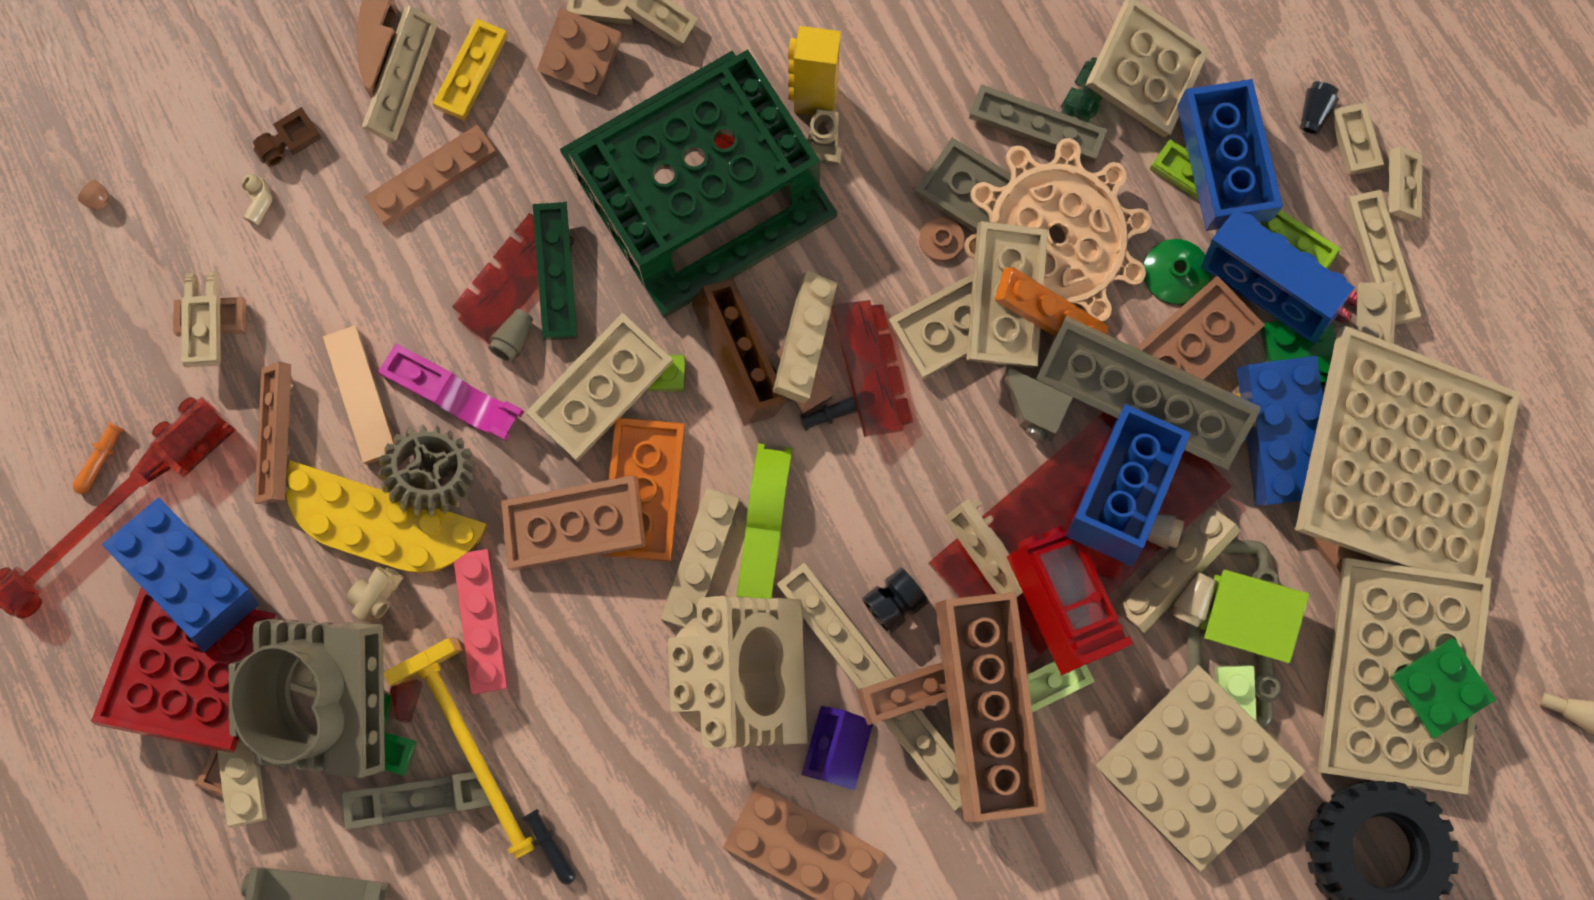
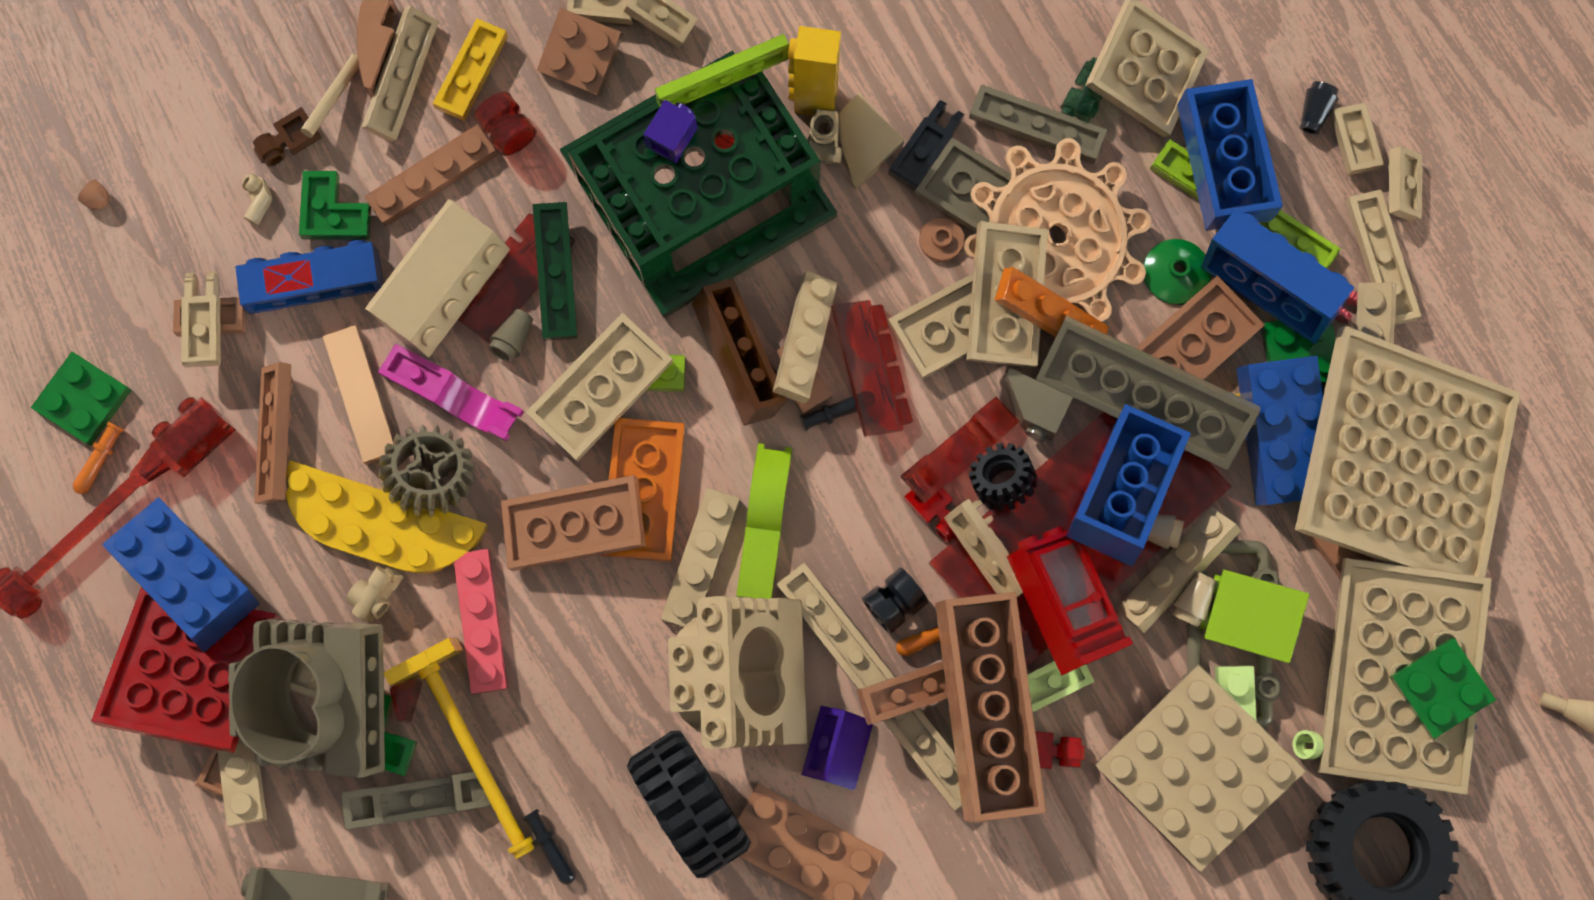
none -> green plate [30,351,132,446]
none -> blue brick [235,240,384,314]
none -> green plate [299,171,371,240]
none -> tan bar [301,54,359,138]
none -> tan slope [365,199,511,358]
none -> clear red wheel [474,91,537,156]
none -> black tyre [627,731,751,878]
none -> dark purple brick [643,100,697,164]
none -> lime tile [655,34,789,107]
none -> tan slope [838,93,904,190]
none -> black hinge [888,100,965,191]
none -> orange piece [896,626,940,656]
none -> clear red slope [900,397,1020,503]
none -> red plate [903,474,958,543]
none -> black tyre [969,443,1037,511]
none -> red plate [1035,731,1085,769]
none -> yellowish green hinge [1293,730,1324,760]

